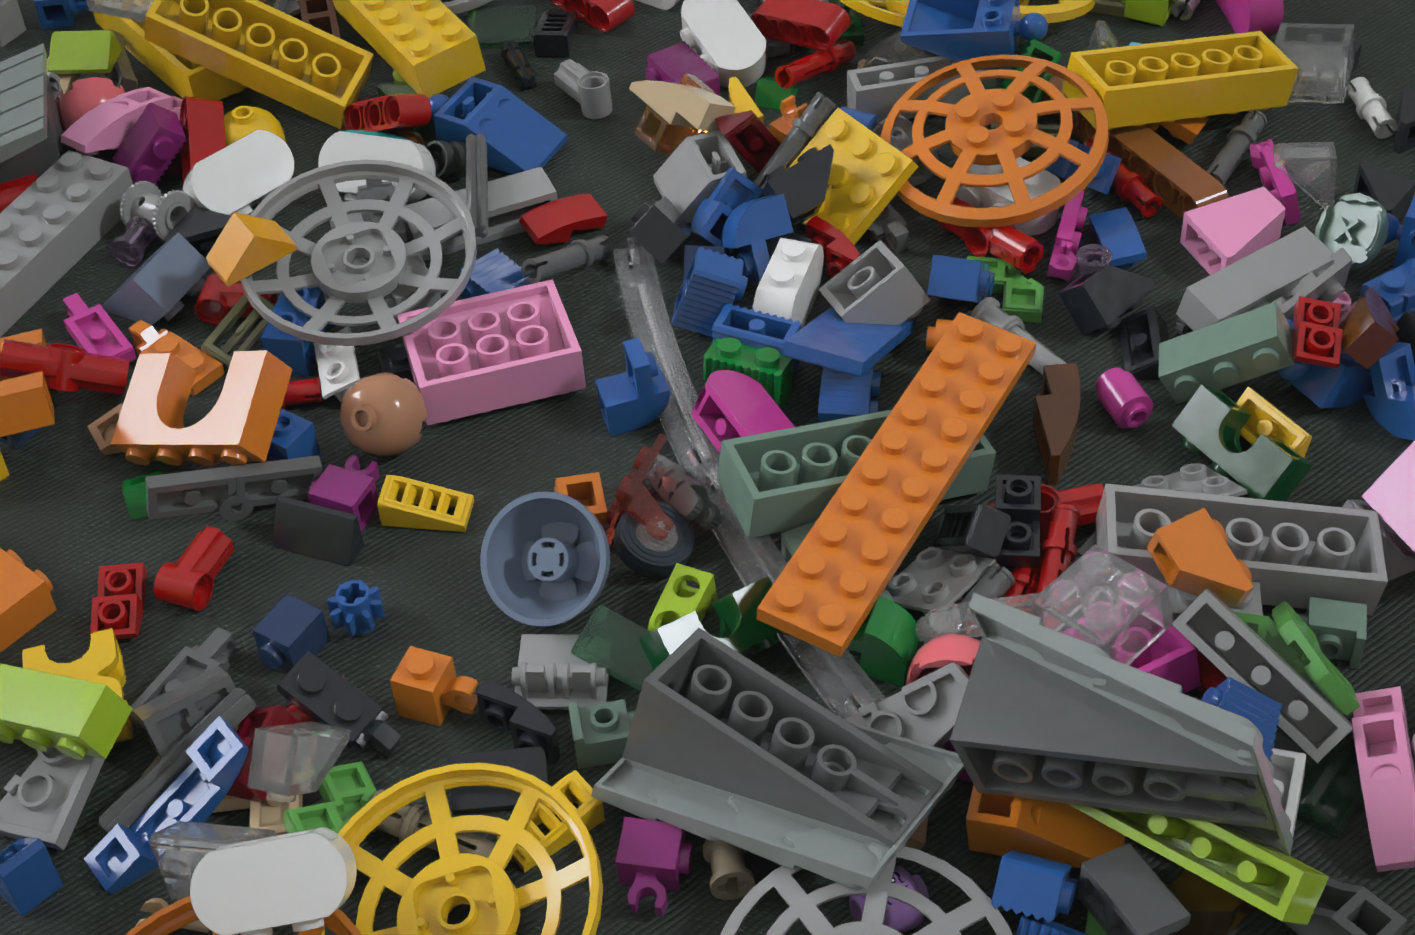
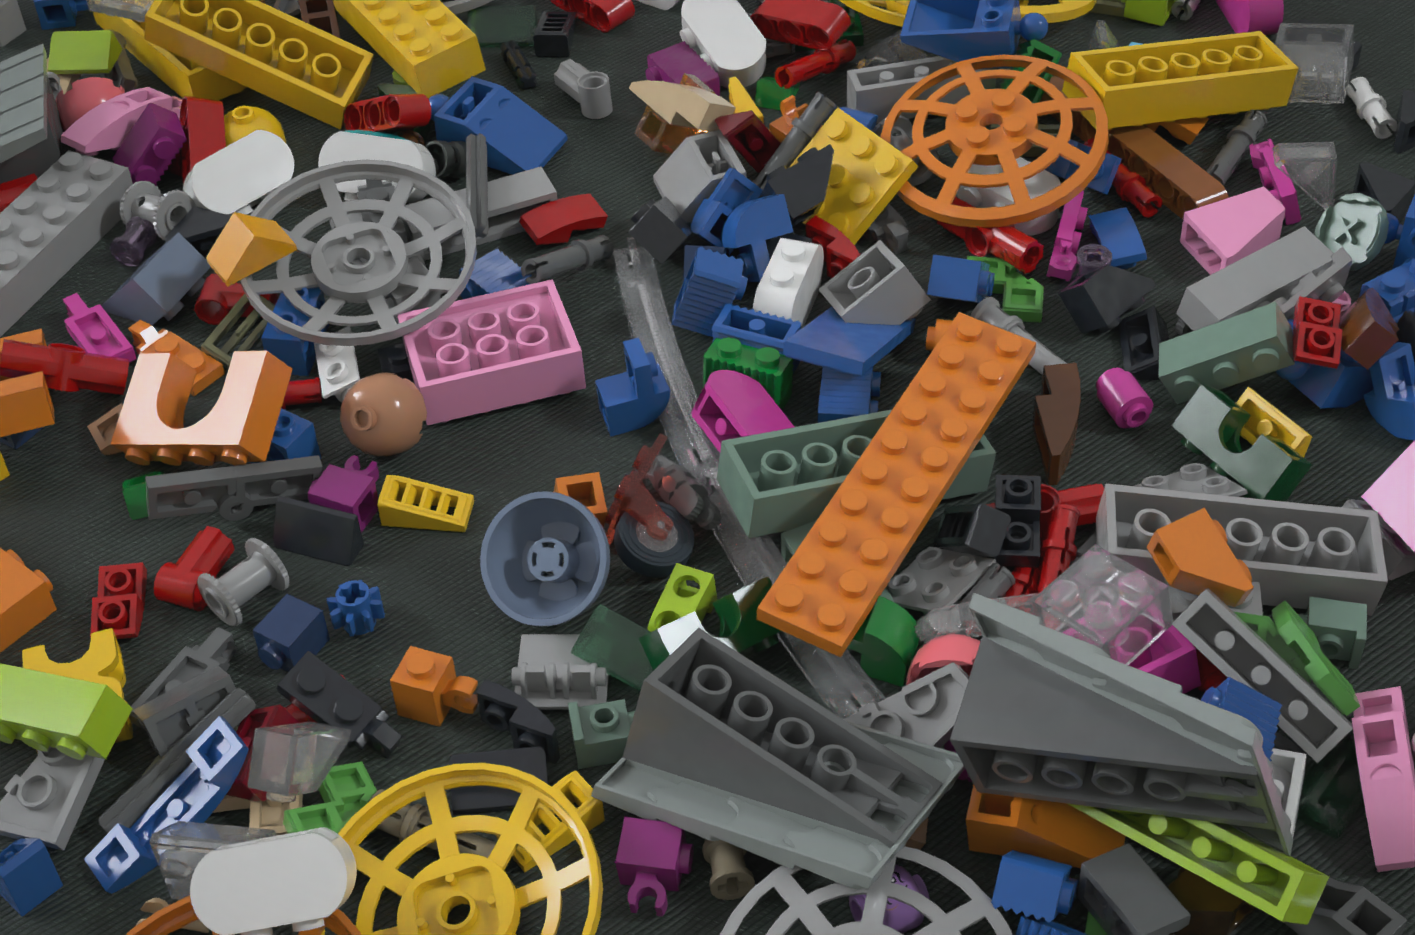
none -> light grey hose [197,538,289,626]

